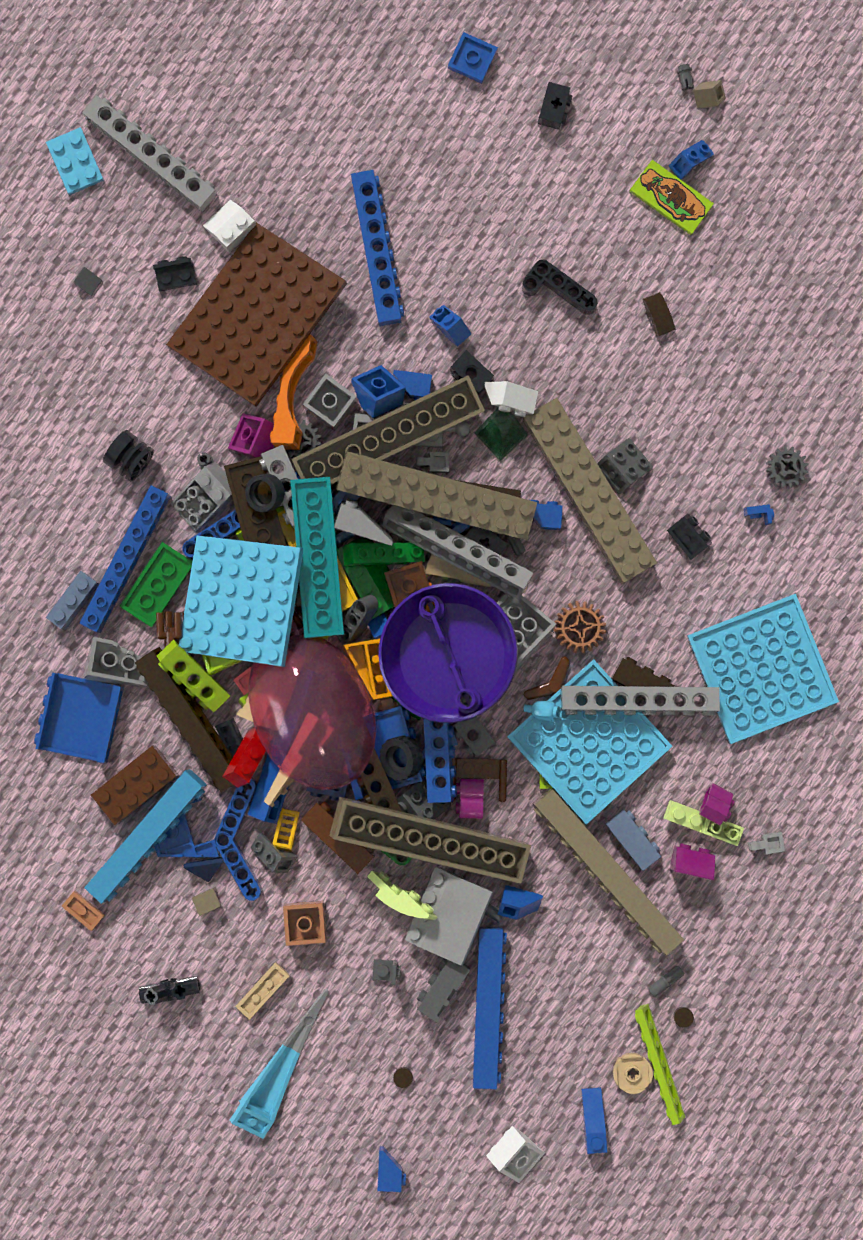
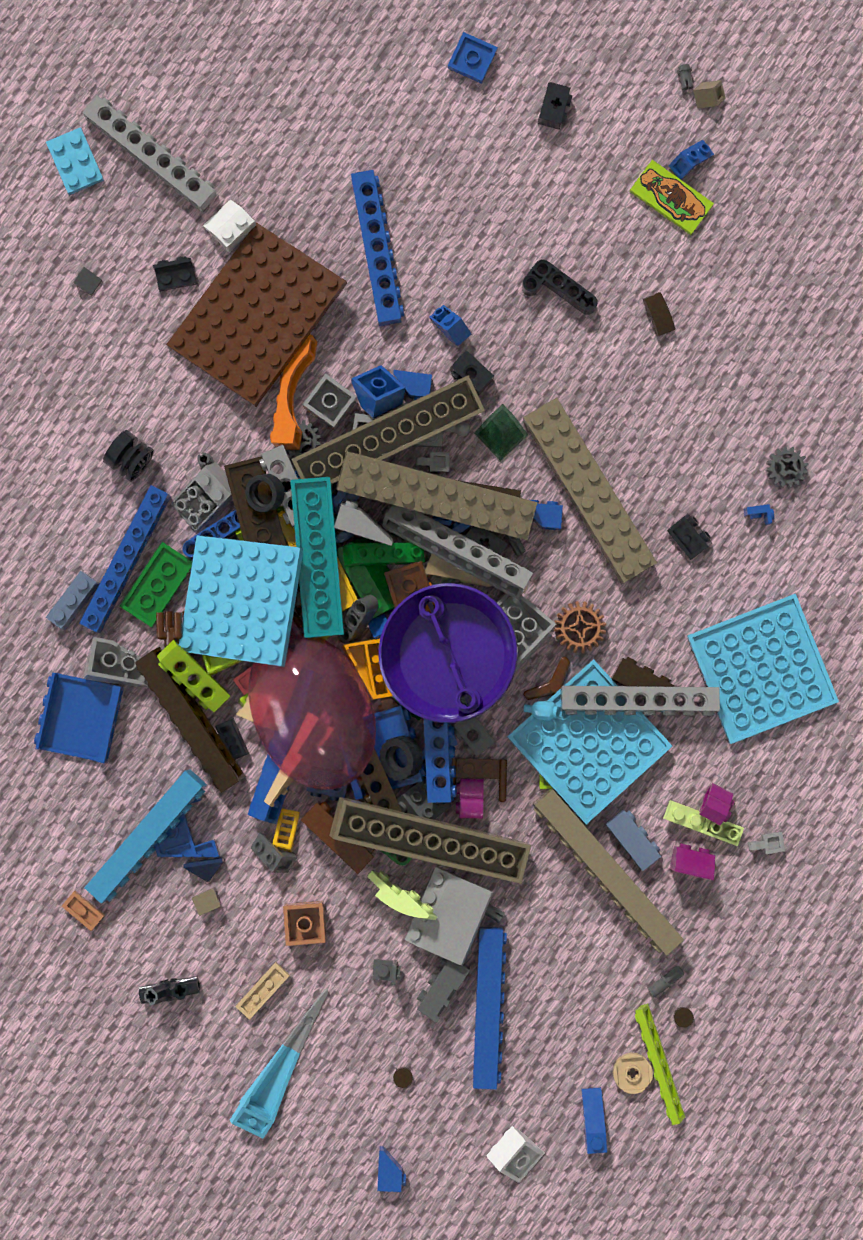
reddish brown brick [91,745,180,825] -> none
blue beam [214,778,262,901] -> none
red brick [222,725,274,788] -> none
magenta slope [228,413,274,458] -> none
white slope [485,381,538,417] -> none
blue slope [498,885,543,920] -> none
dark grey bracket [597,438,653,495] -> none

